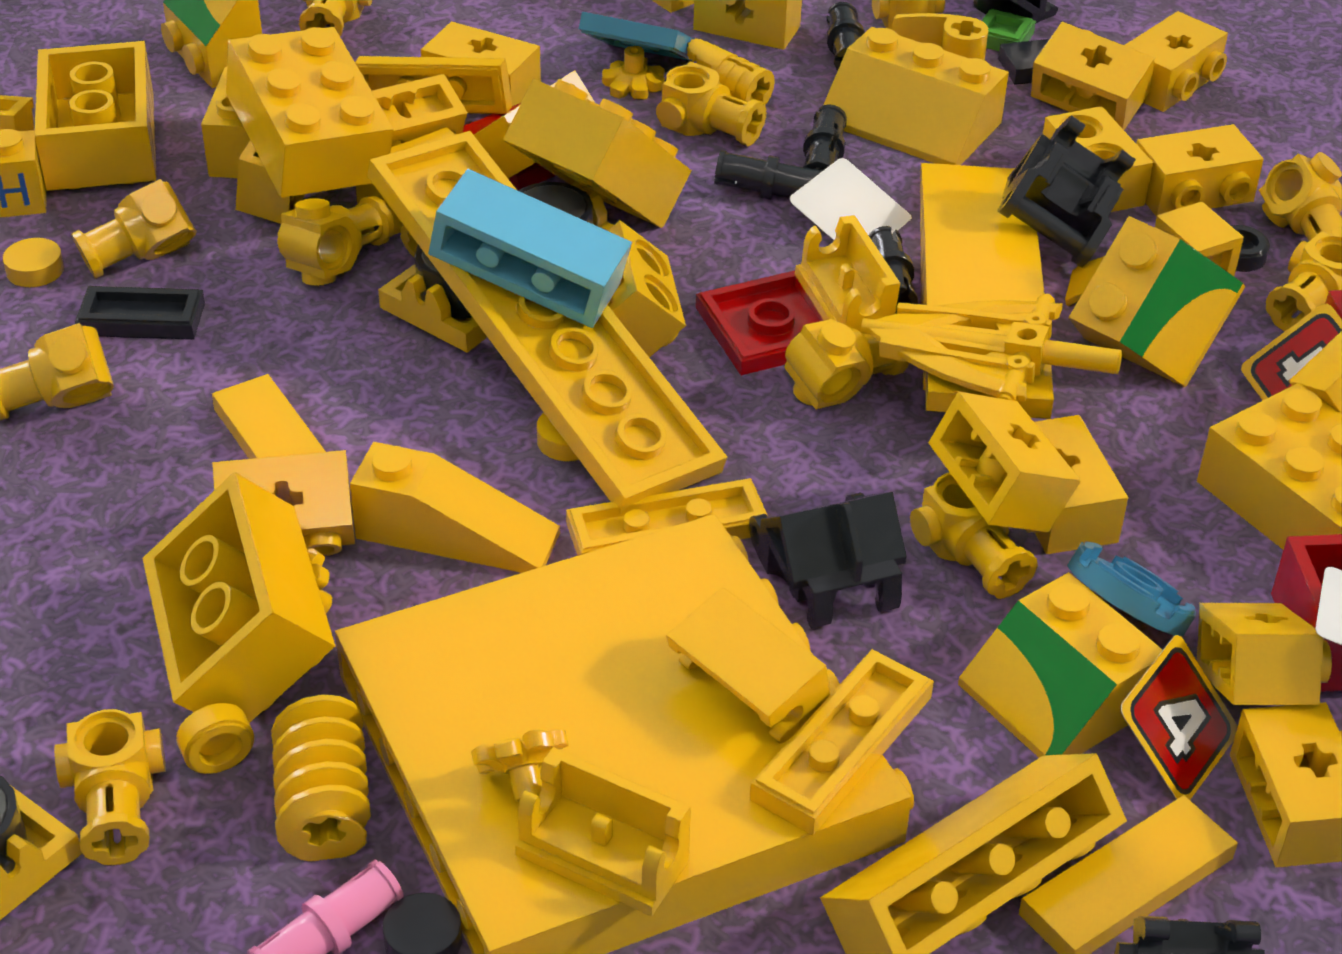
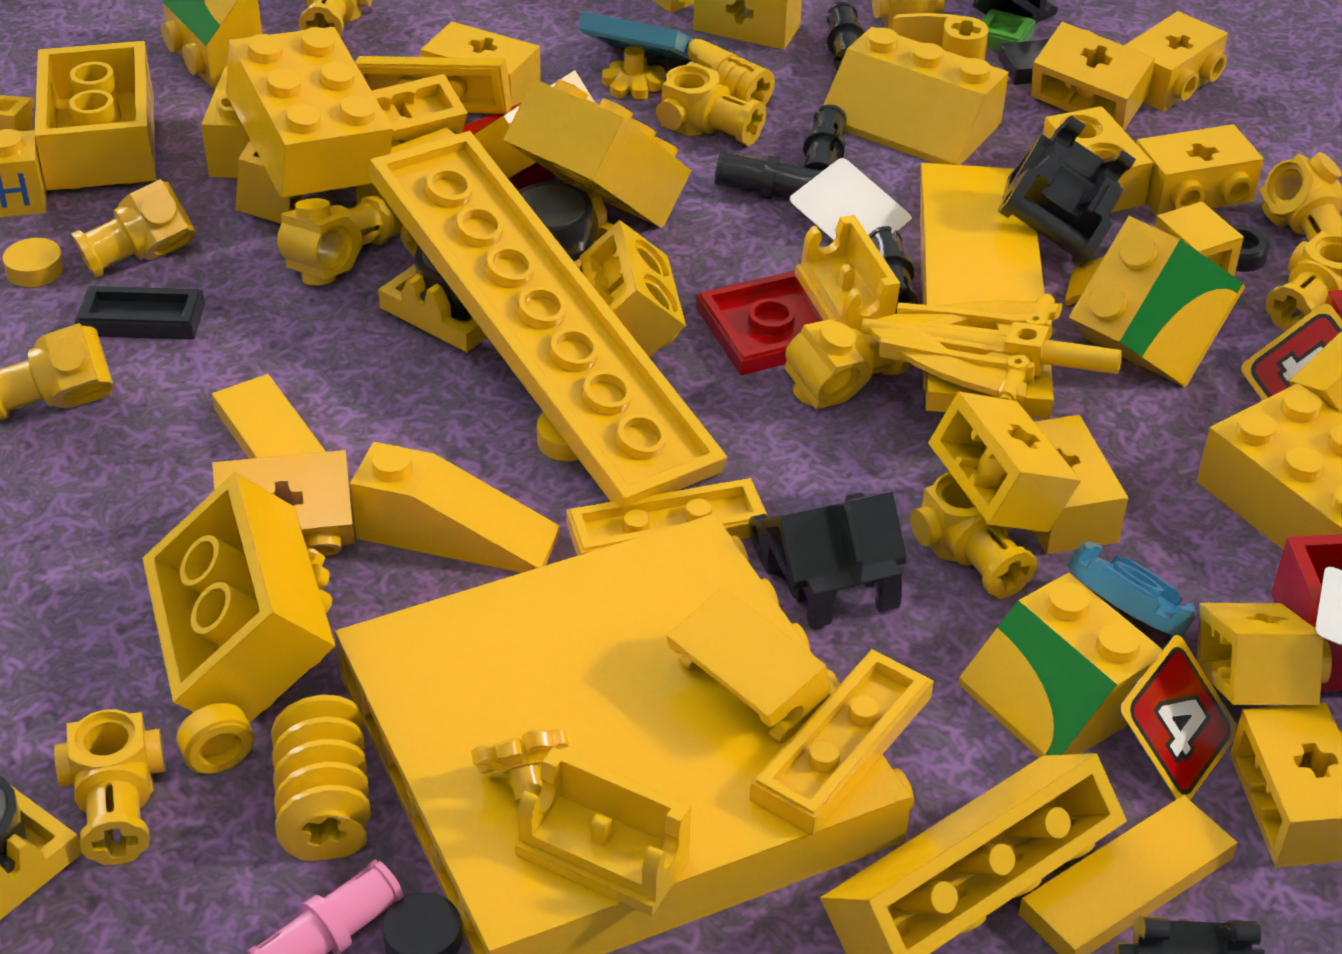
medium azure brick [428,169,632,328] -> none

